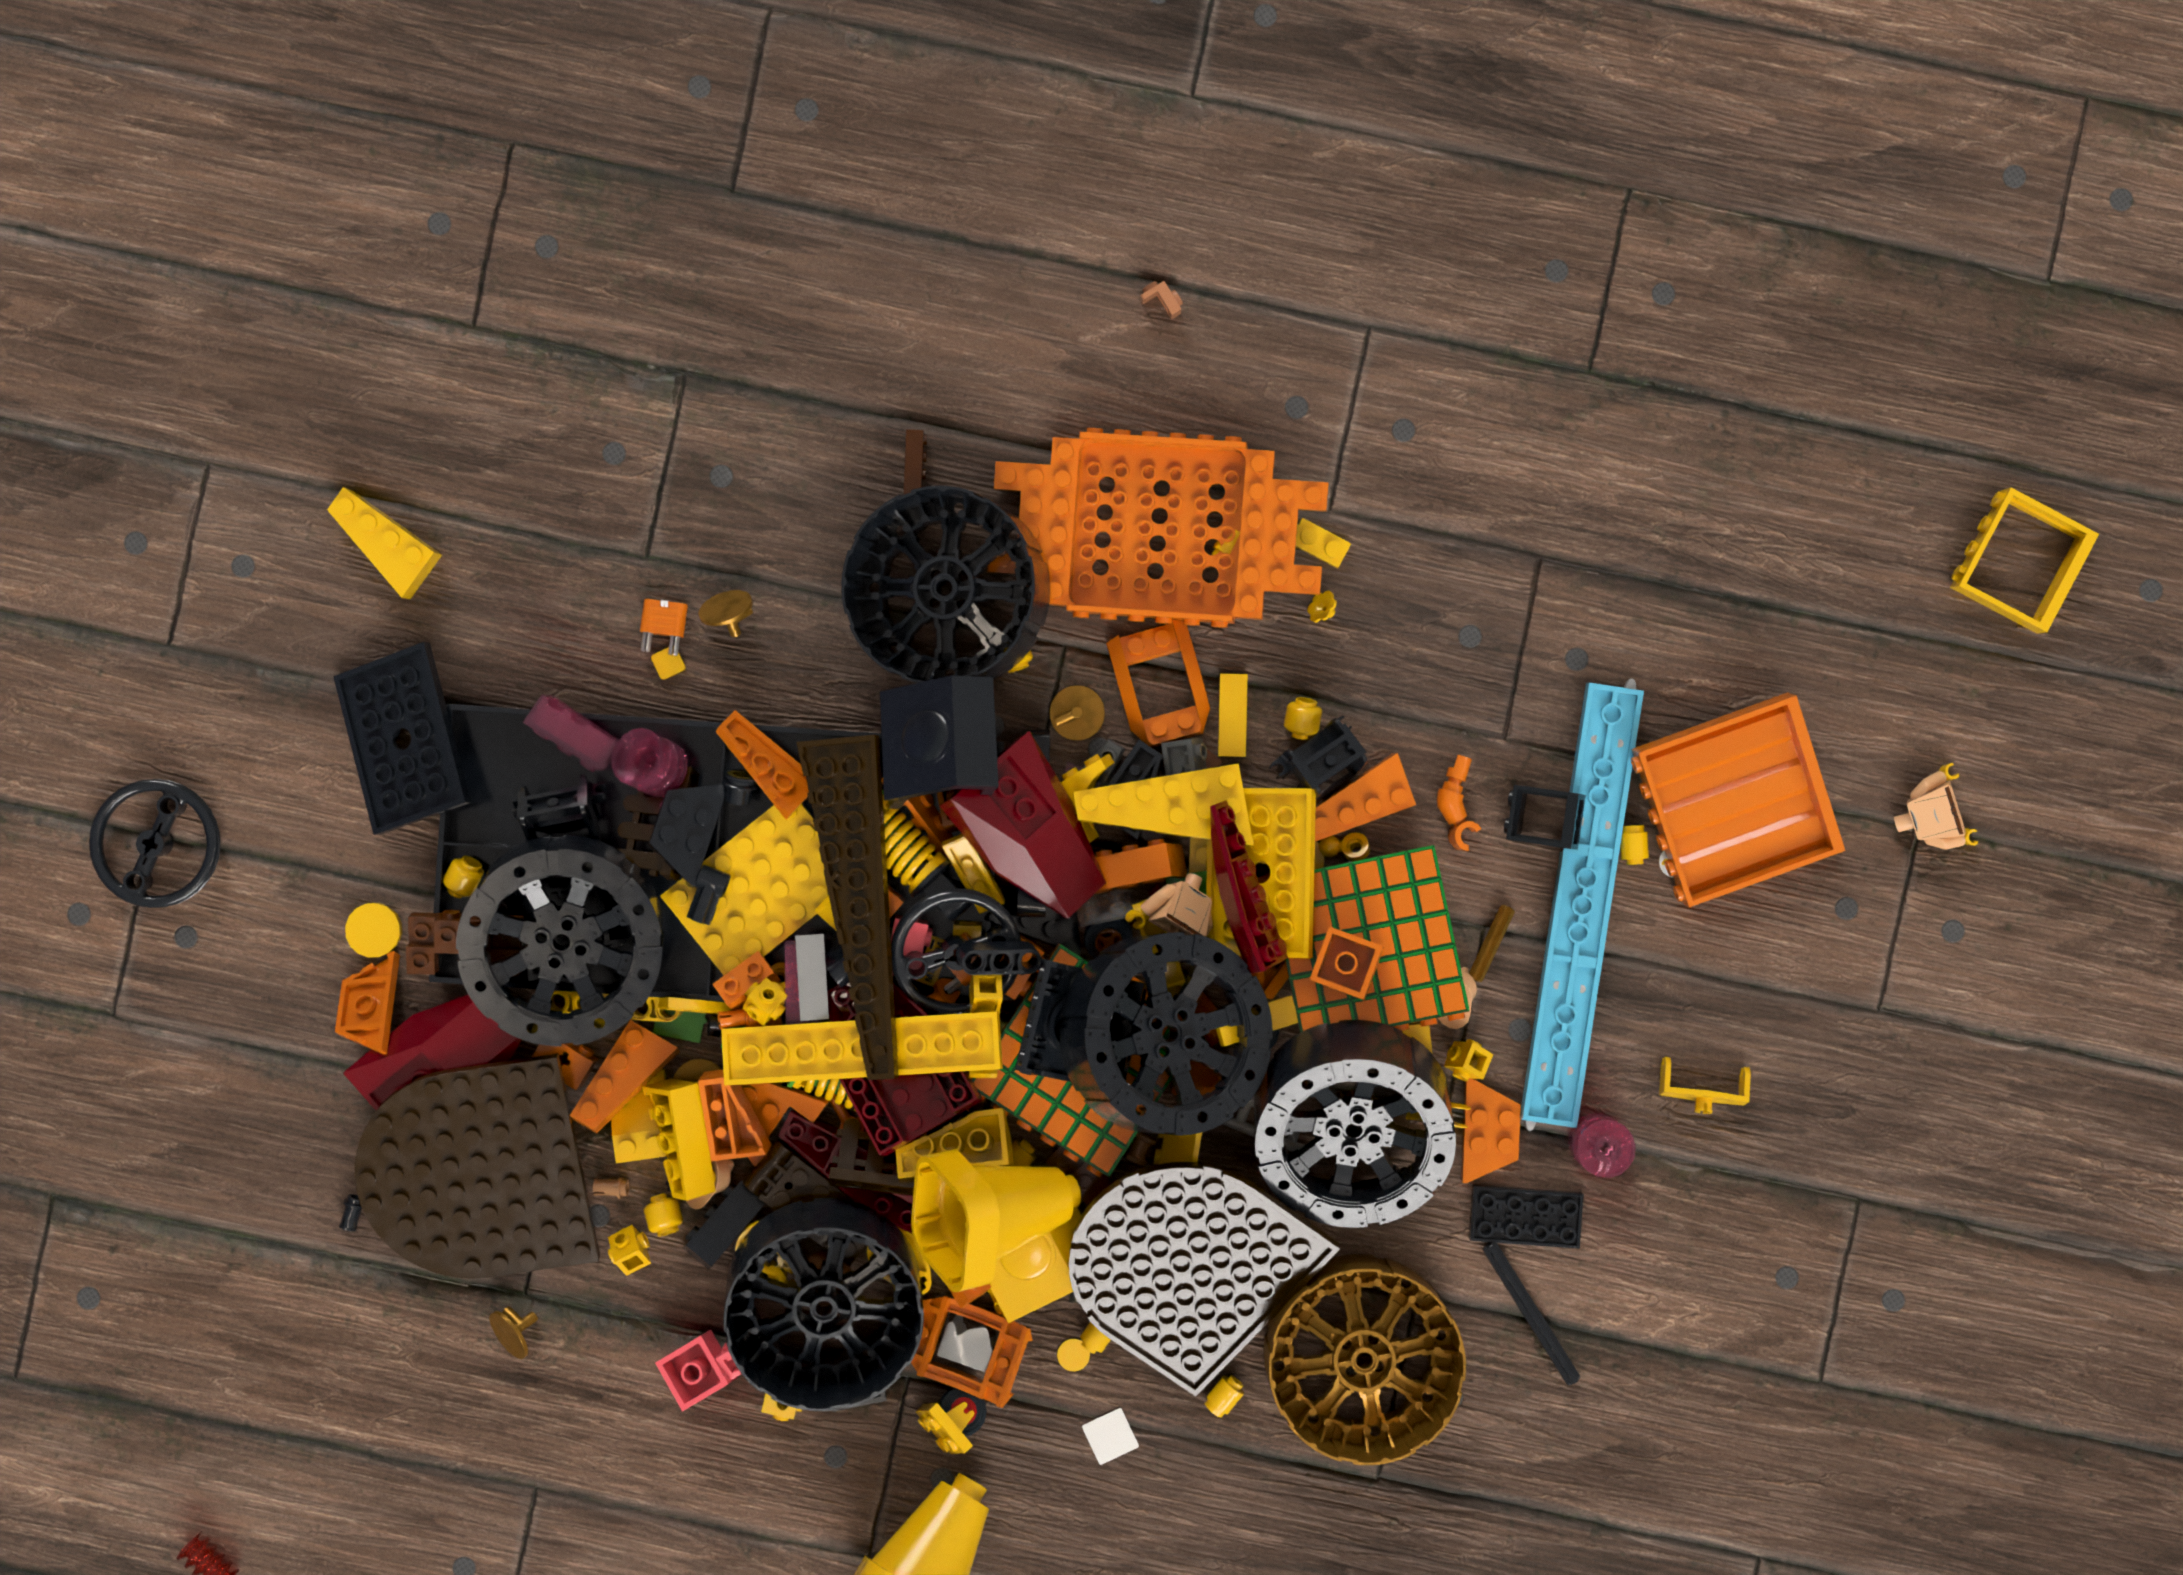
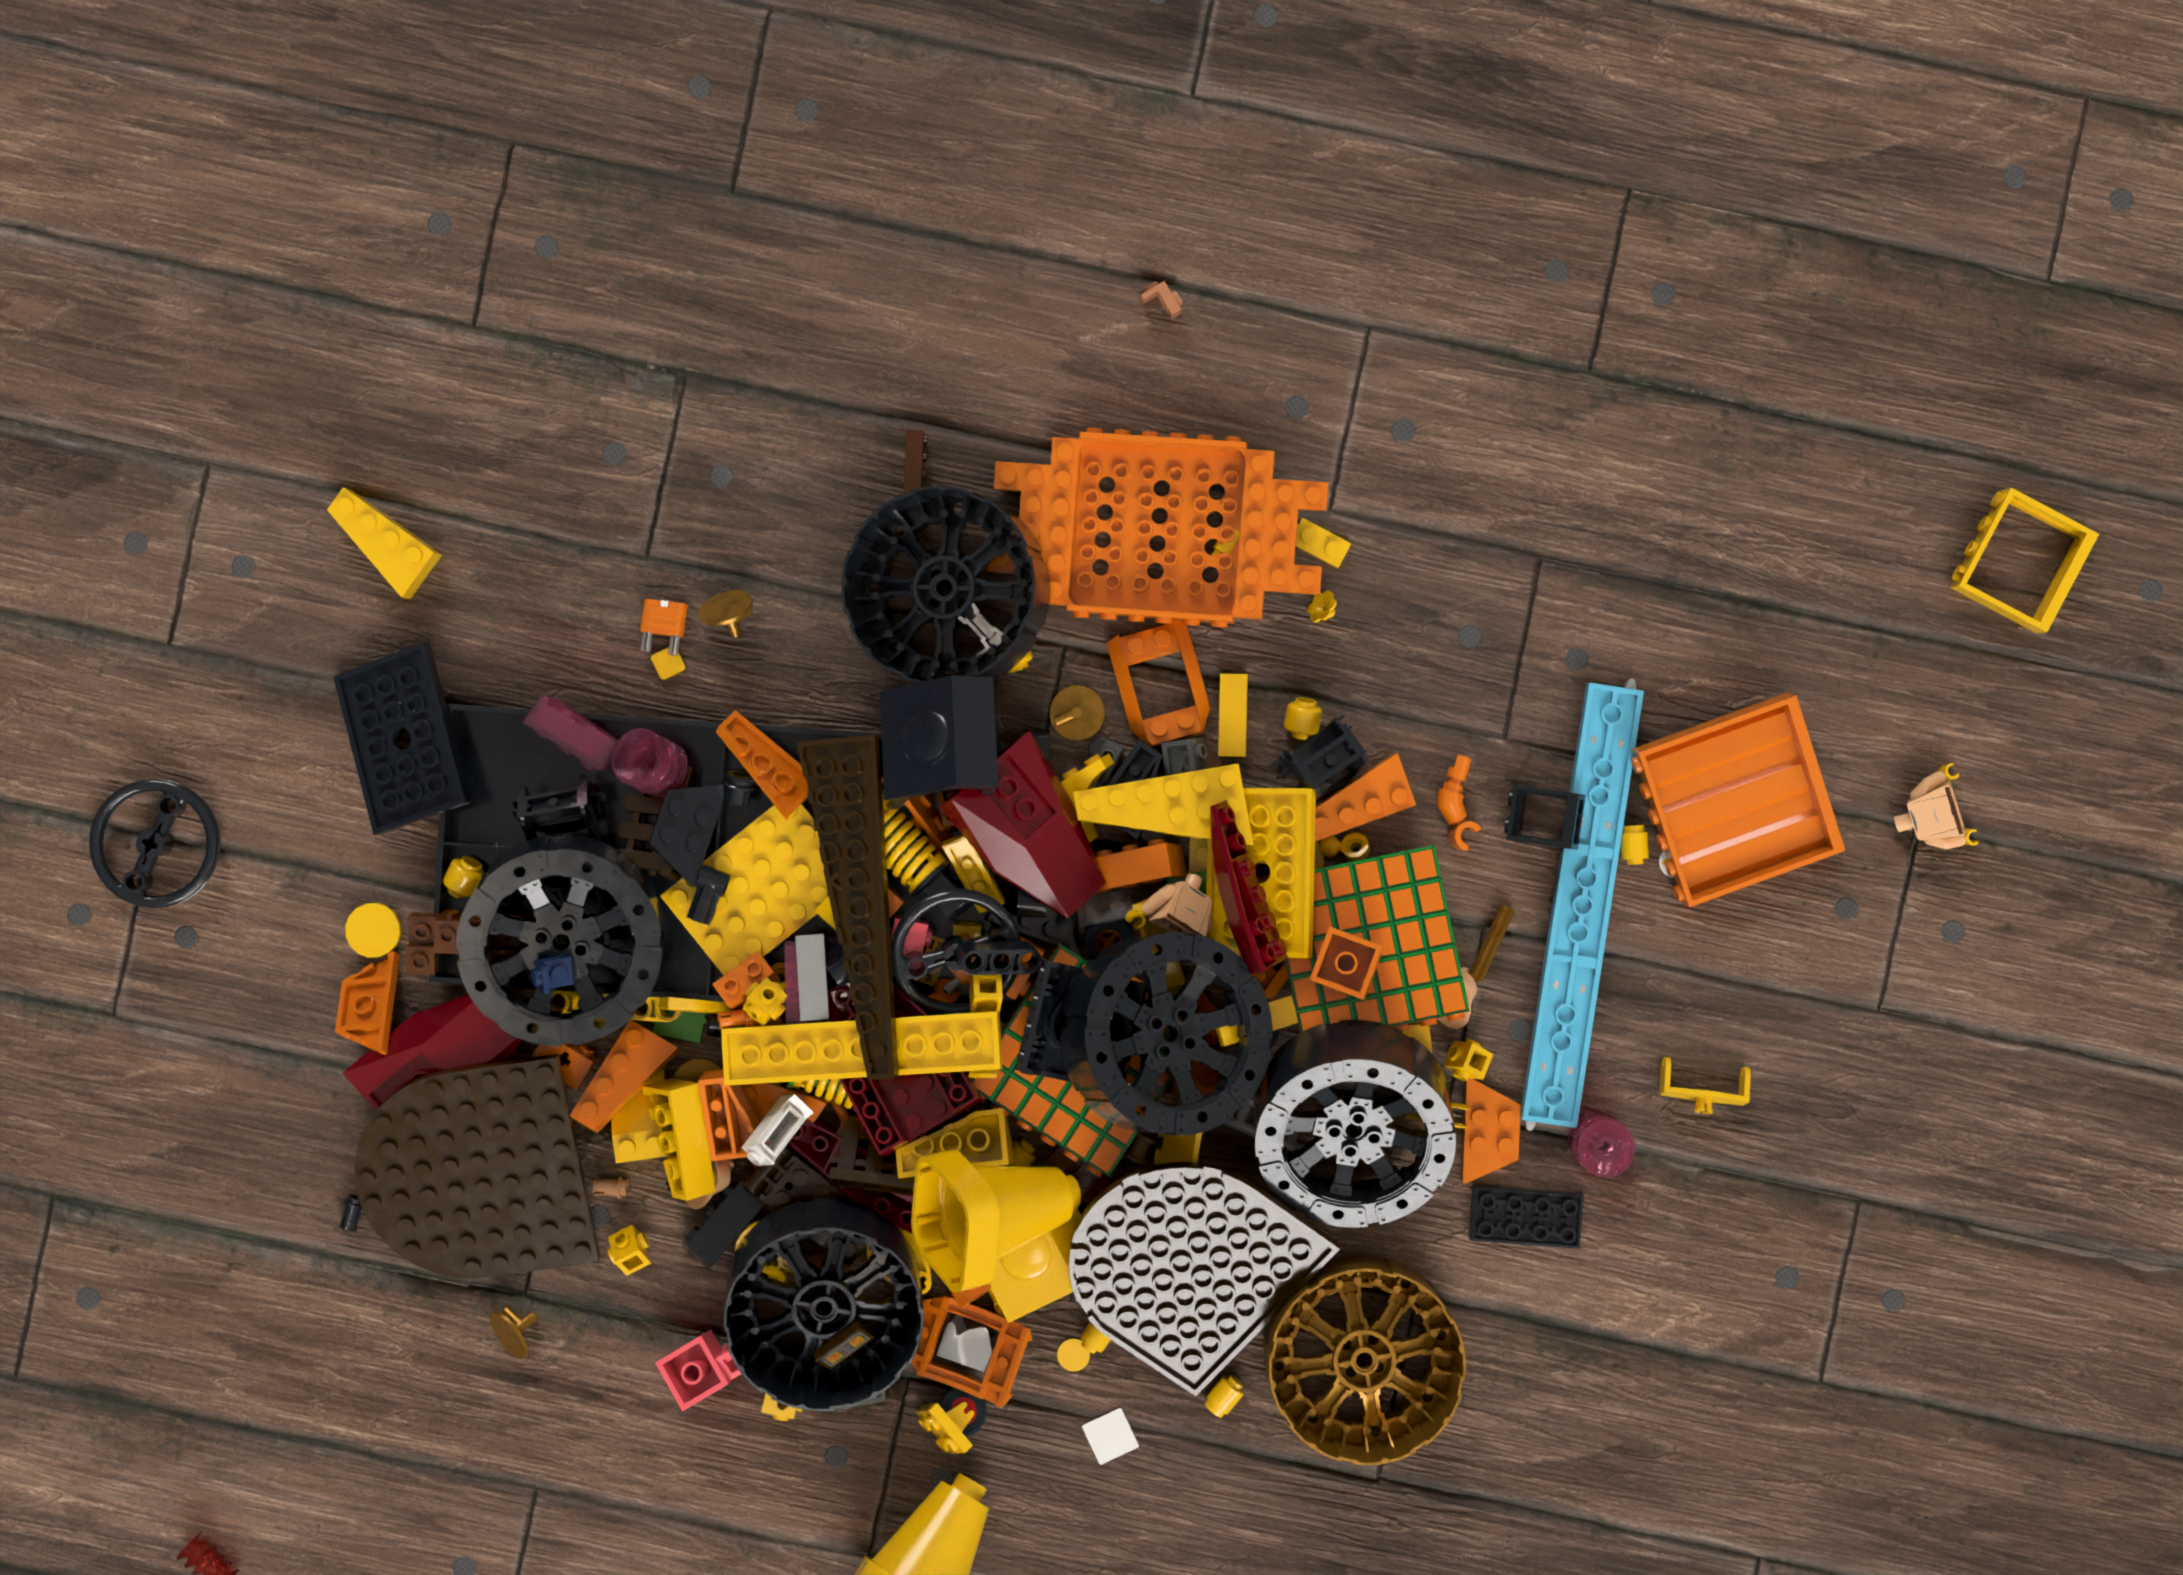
yellow head [643,1193,683,1237] -> none
black axle [1482,1242,1580,1386] -> none
none -> dark blue bracket [531,954,574,994]
none -> white window [741,1094,814,1166]
none -> tile [813,1321,875,1370]

